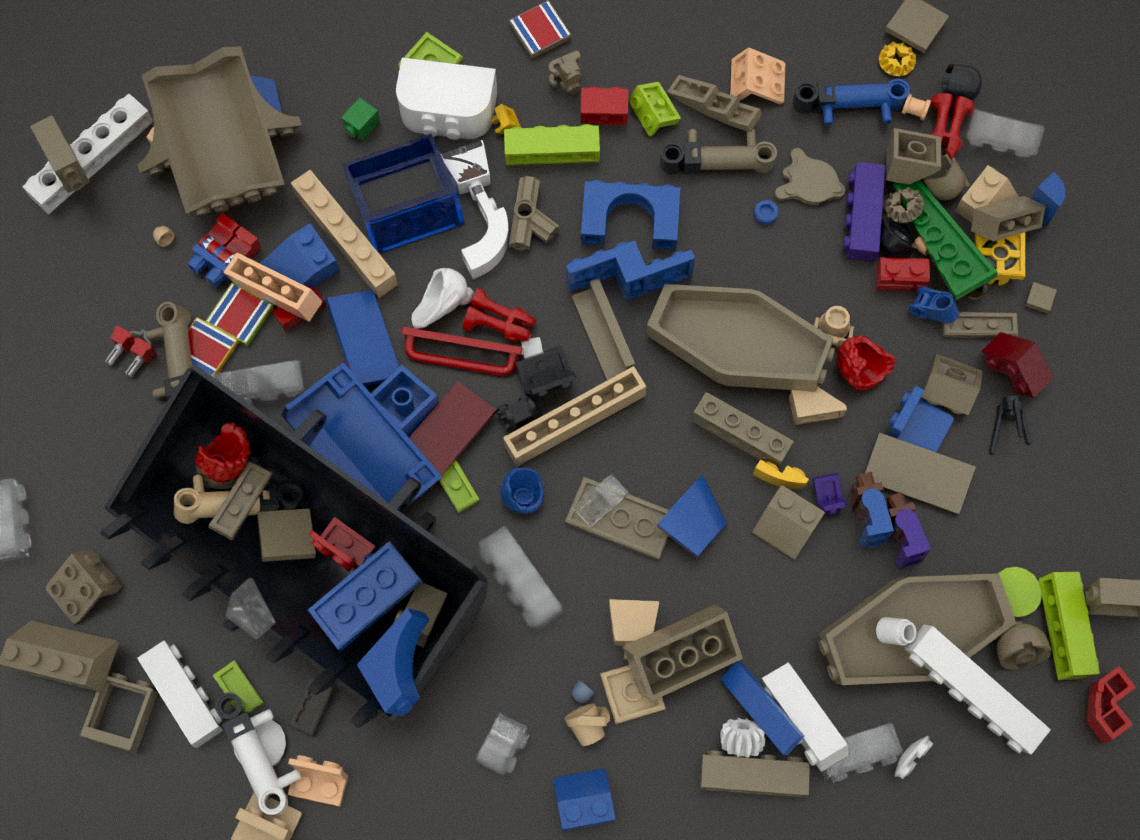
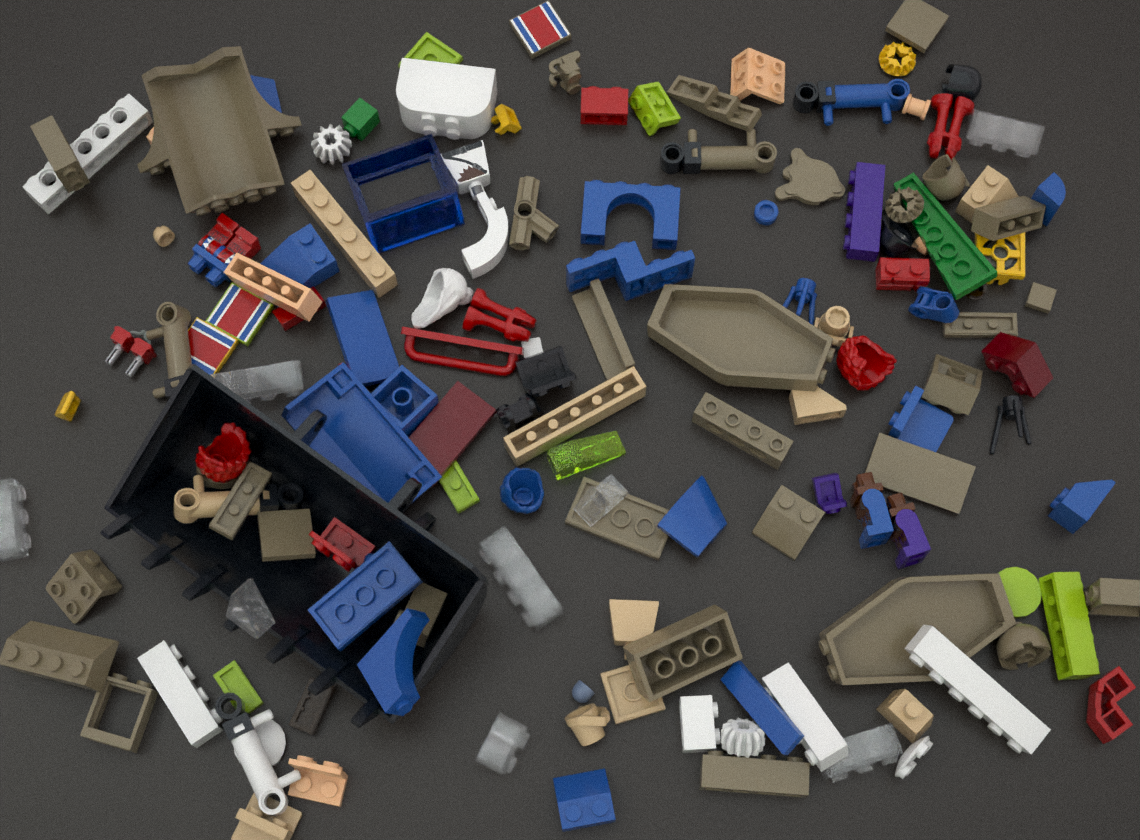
lime brick [504,124,600,165] -> none
yellow slope [753,460,809,490] -> none
white brick [876,617,917,646] -> none
dark tan slope [886,128,941,184] -> none
none -> yellow slope [55,391,81,422]
none -> white gear [311,124,352,165]
none -> clear neon green slope [547,430,626,480]
none -> white brick [679,695,720,753]
none -> blue plant [782,278,817,326]
none -> tan torso [876,689,934,743]
none -> blue slope [1048,479,1116,534]

